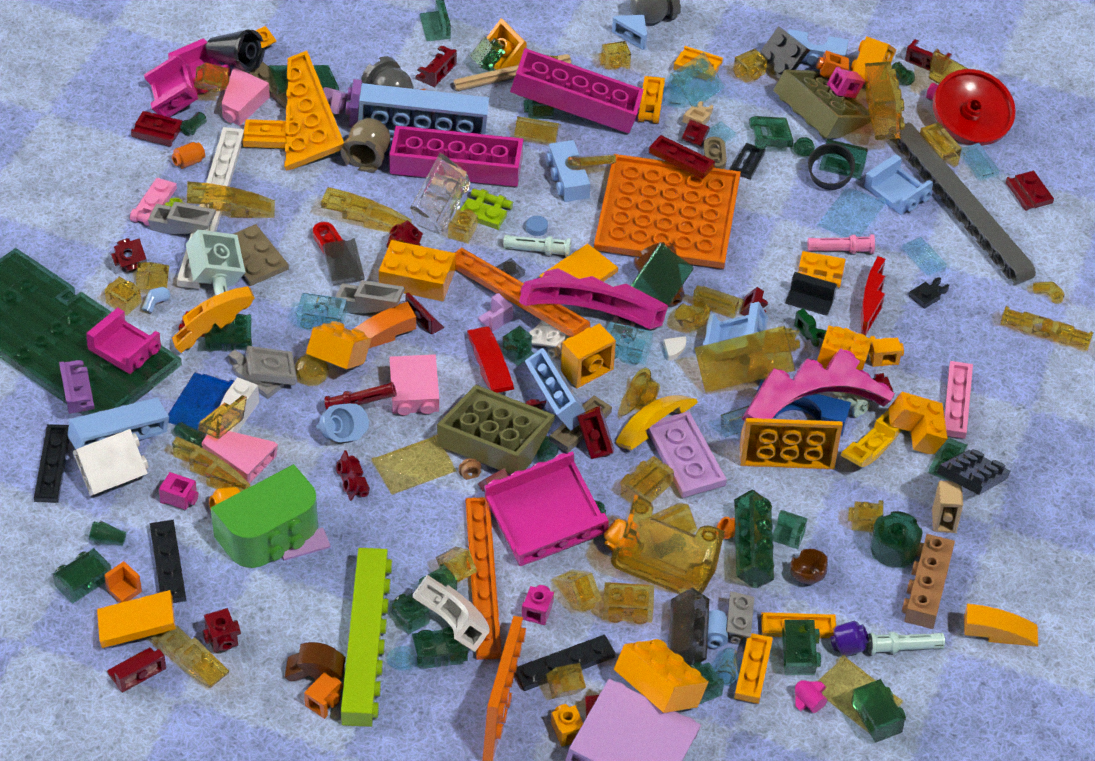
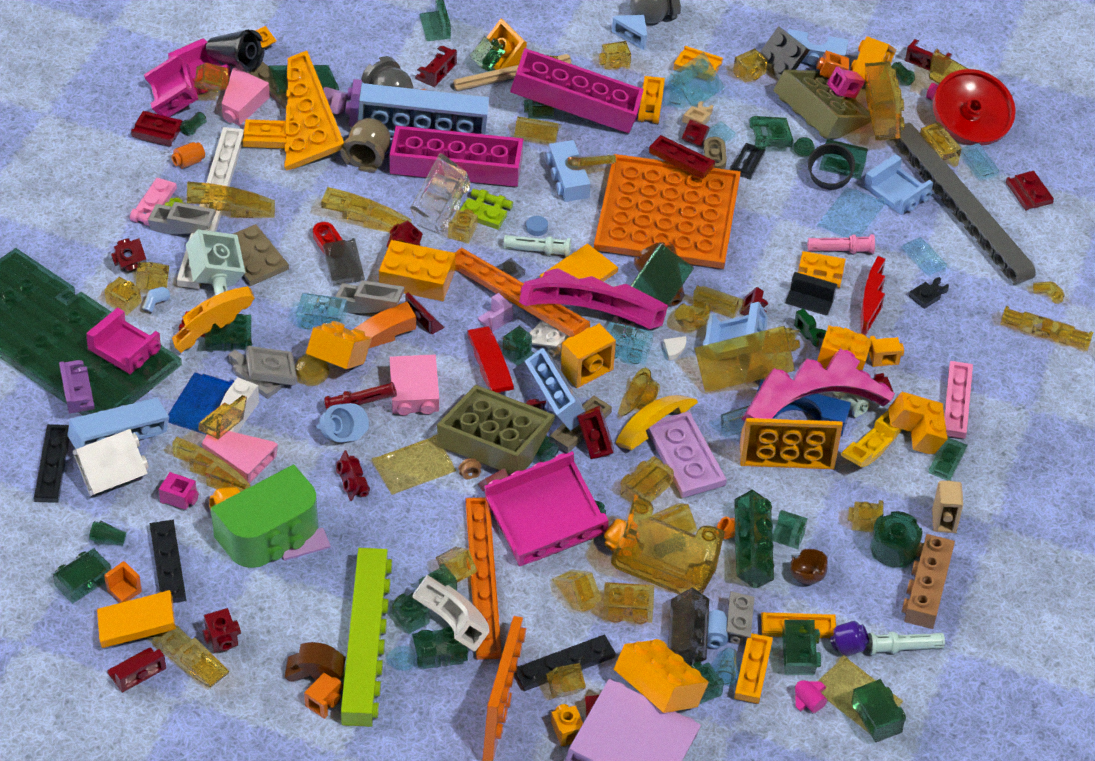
clear green cone [174,422,205,452] -> none
dark pink brick [521,585,554,625] -> none
black plate [937,449,1011,495] -> none
light orange slope [964,603,1038,647] -> none

